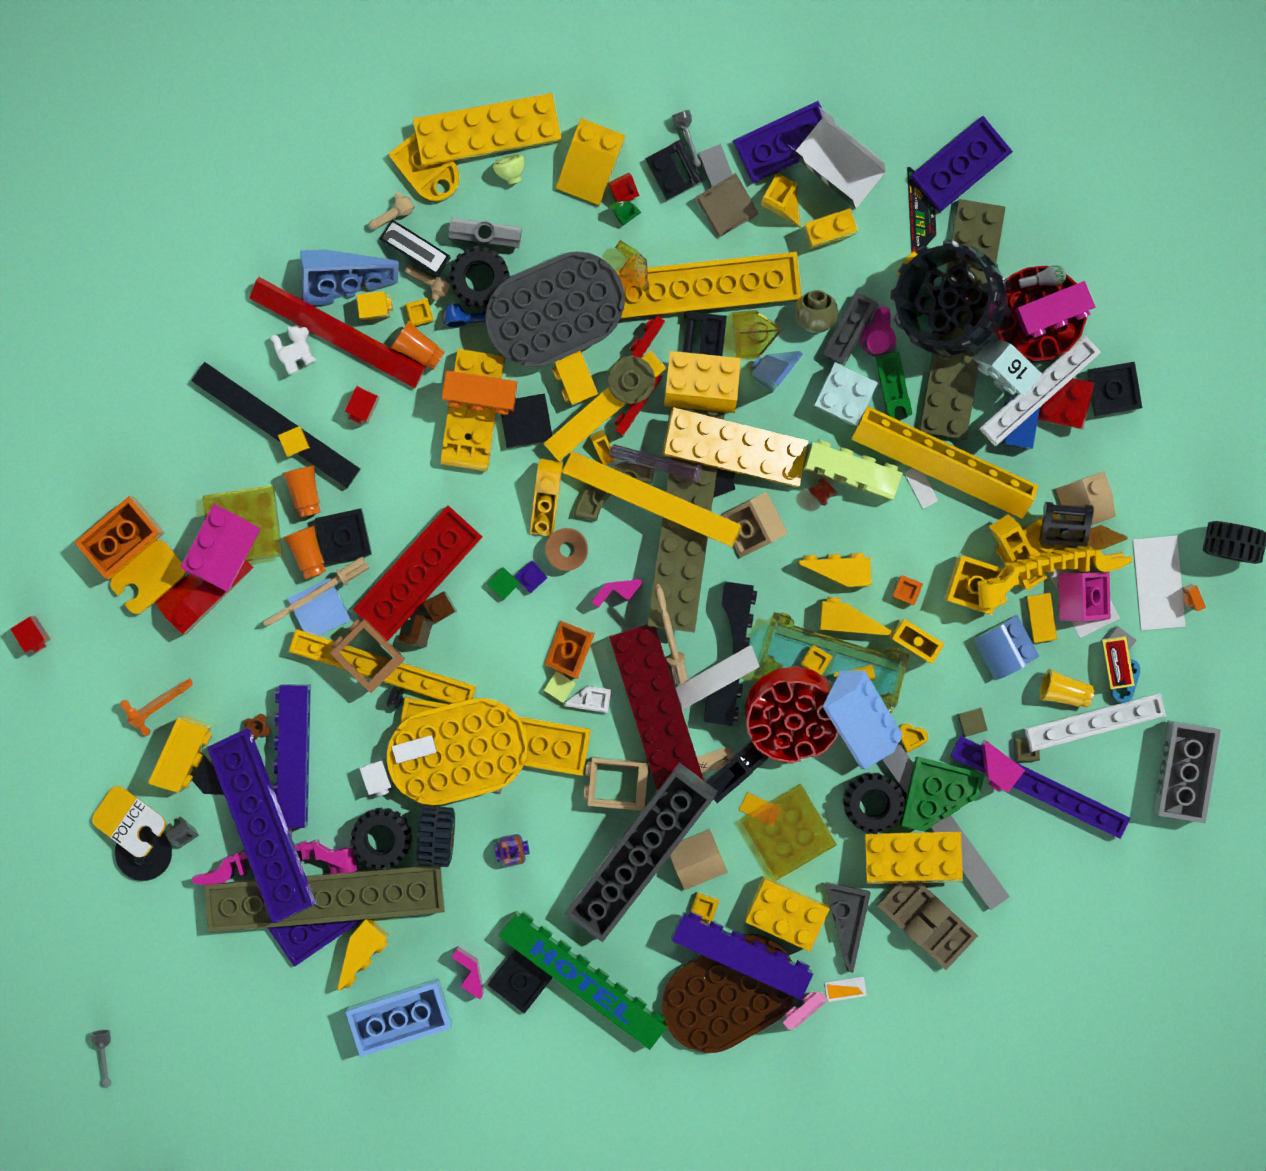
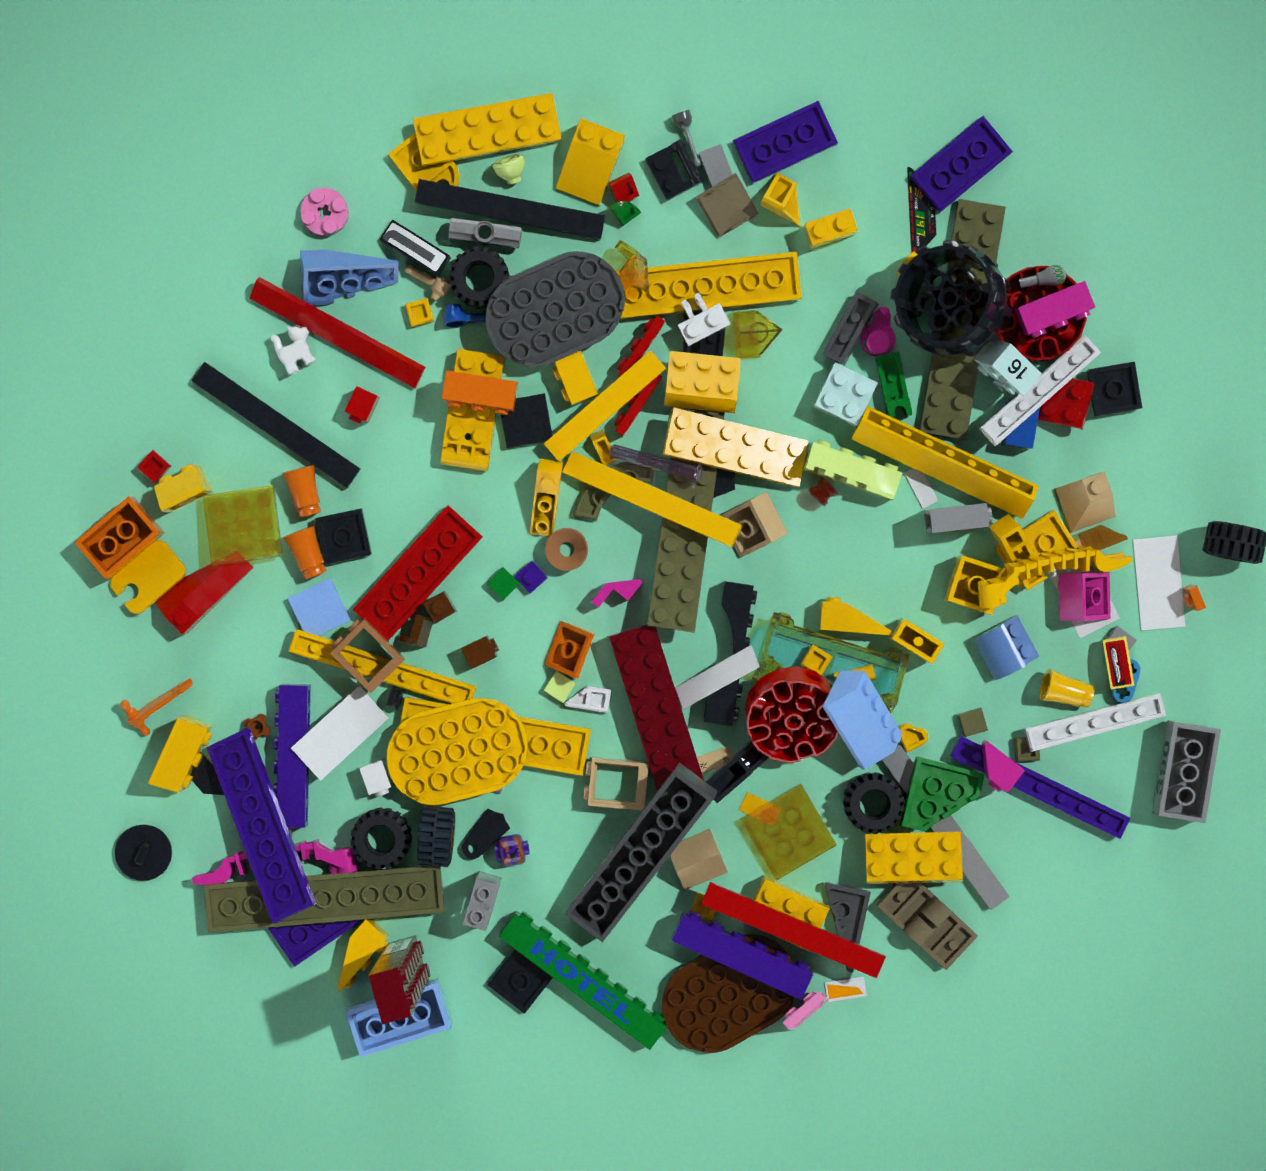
red brick [10,616,51,654] -> none
hinge [91,1030,111,1088] -> none
piece [92,786,166,857] -> none
dark grey tile [166,816,199,849] -> none
dark pink slope [180,504,261,592] -> none
tan piece [263,557,370,626] -> none
yellow tile [278,426,310,457] -> none
yellow brick [356,291,393,321] -> none
tan piece [369,192,415,231] -> none
orange plant [391,321,445,370] -> none
white sticker [392,736,436,763] -> none
dark pink slope [452,946,484,999] -> none
olive tile [608,356,656,404] -> none
tan piece [656,584,688,685] -> none
medium blue wedge [750,351,803,393] -> none
white sticker [788,107,886,209] -> none
olive plant [794,290,838,334] -> none
yellow slope [798,553,872,587] -> none
orange plate [892,575,923,605] -> none
yellow tile [1026,593,1057,643] -> none
black plate [1039,502,1094,547] -> none
none -> red plate [137,450,172,483]
none -> yellow slope [154,464,213,512]
none -> white sticker [291,685,389,781]
none -> bright pink plate [301,188,349,236]
none -> dark red brick [368,935,431,1024]
none -> black tile [415,179,605,240]
none -> reddish brown brick [461,635,499,669]
none -> black piece [462,809,510,859]
none -> light grey window [463,871,502,931]
none -> white hinge [677,293,730,347]
none -> red tile [701,882,886,979]
none -> light grey window [924,503,992,534]

